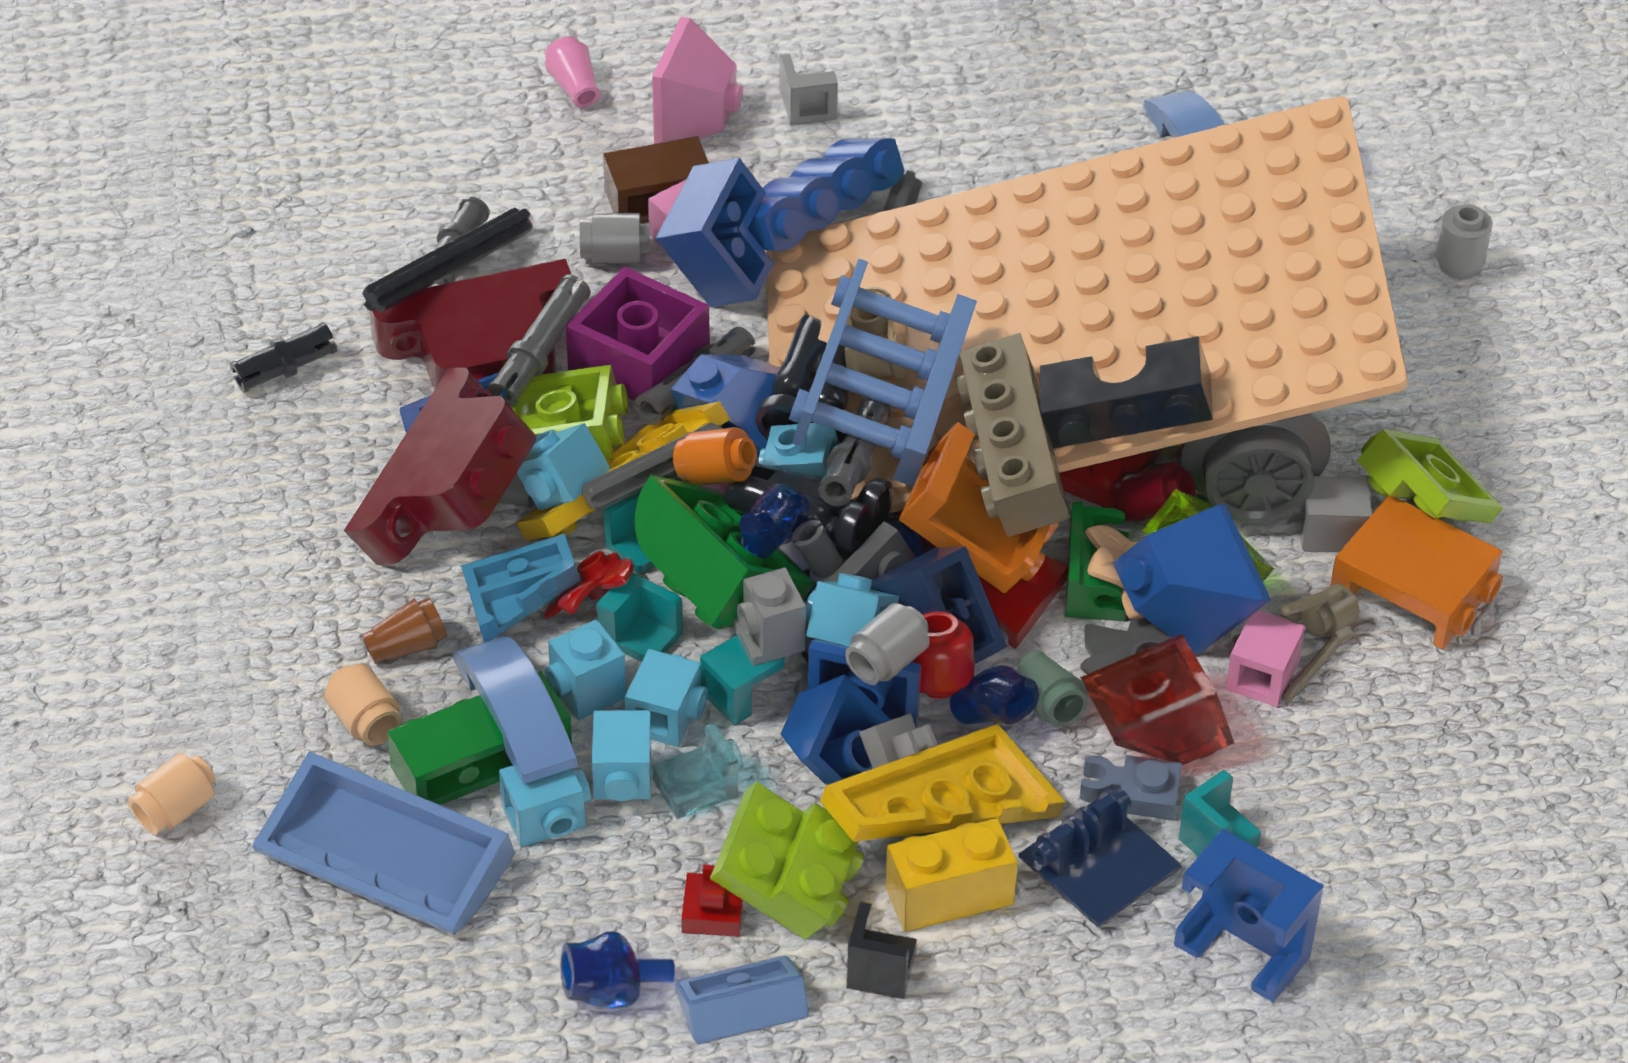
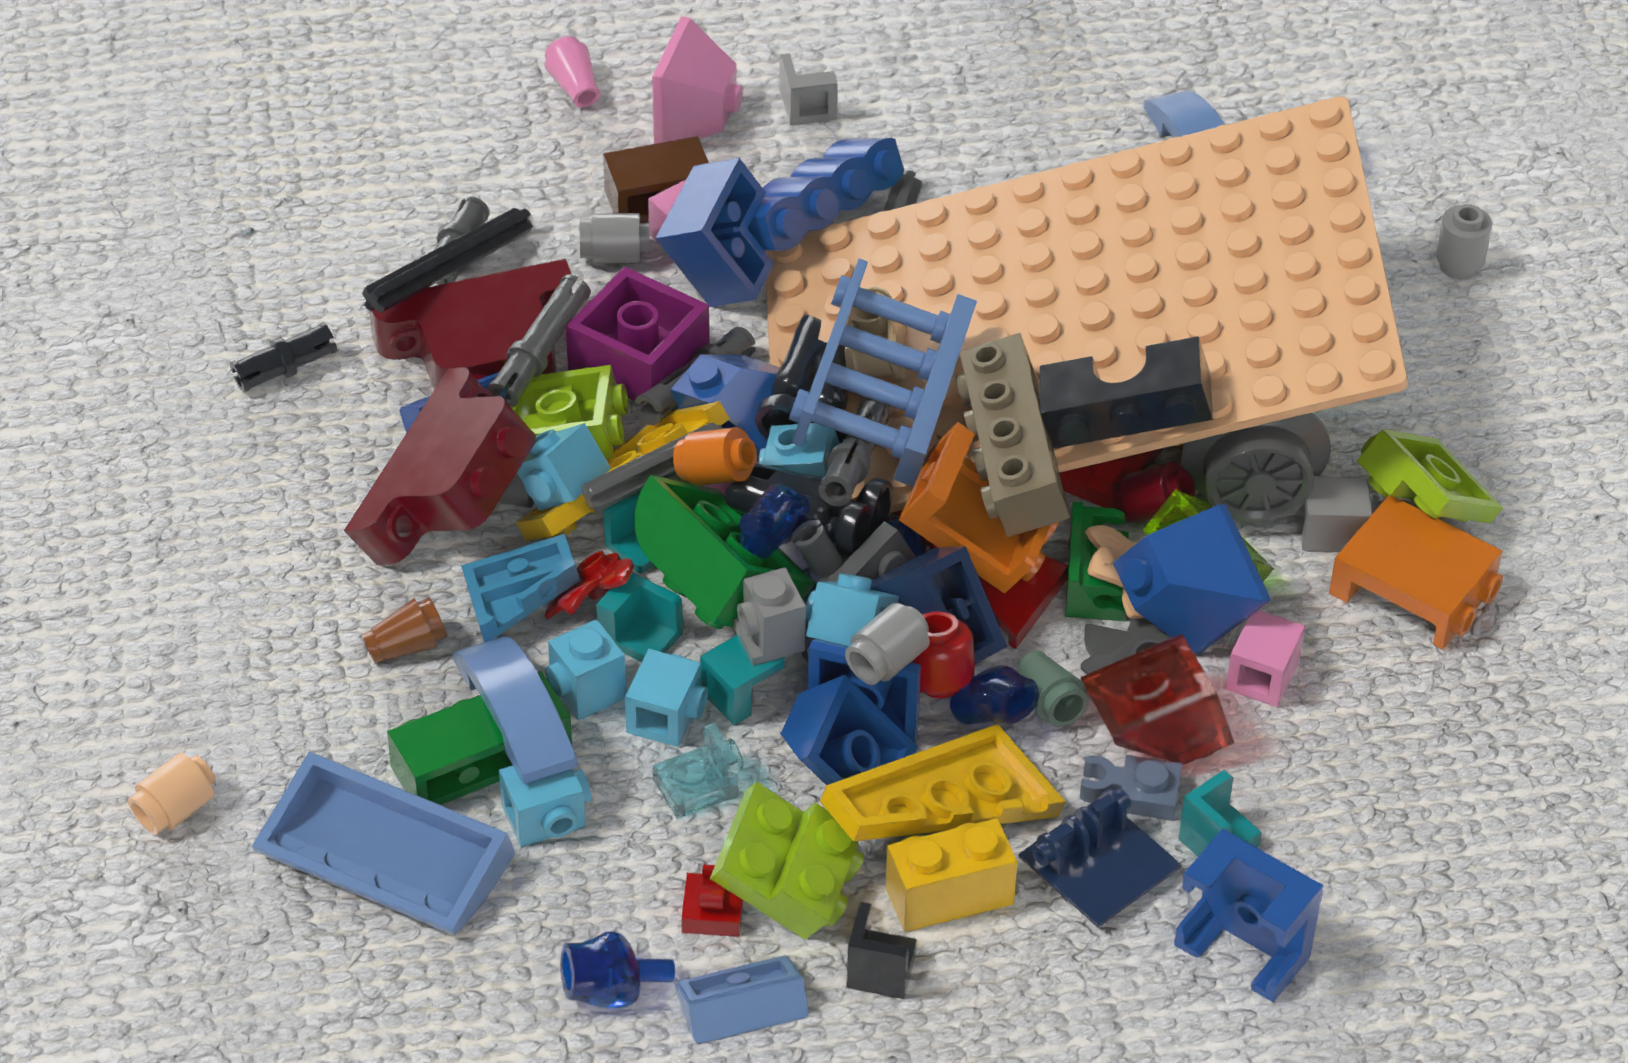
light nougat brick [324,664,402,746] -> none
medium azure brick [592,710,651,801] -> none
light grey tile [859,713,938,768] -> none
dark tan plant [1233,584,1360,702] -> none

